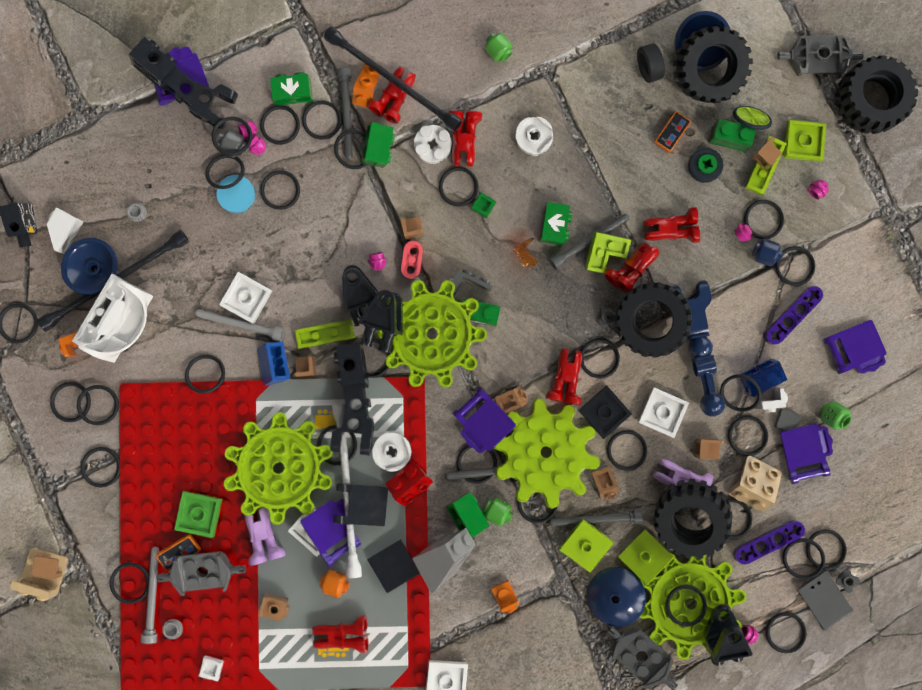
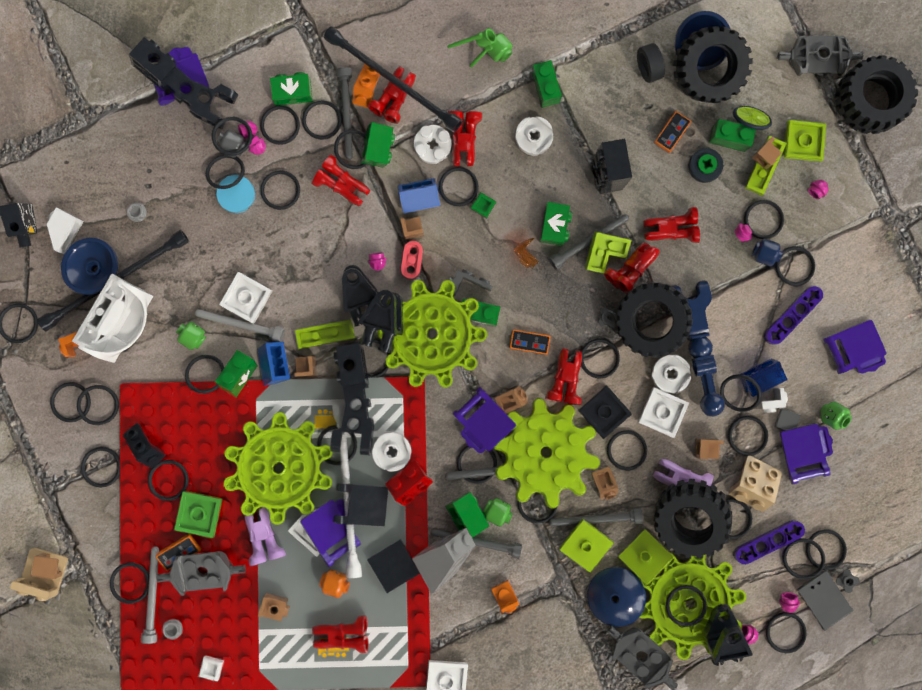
none -> black bracket [123,423,166,469]
none -> black tyre [148,460,189,501]
none -> bright green head [176,322,206,350]
none -> green brick [215,350,258,397]
none -> red piece [312,154,371,206]
none -> brick [398,178,441,213]
none -> dark grey piece [430,528,522,559]
none -> bright green plant [447,28,496,67]
none -> tile [510,330,551,355]
none -> green brick [531,60,562,108]
none -> black brick [591,139,632,194]
none -> white plate [651,355,691,393]
none -> dark pink plate [779,592,800,613]

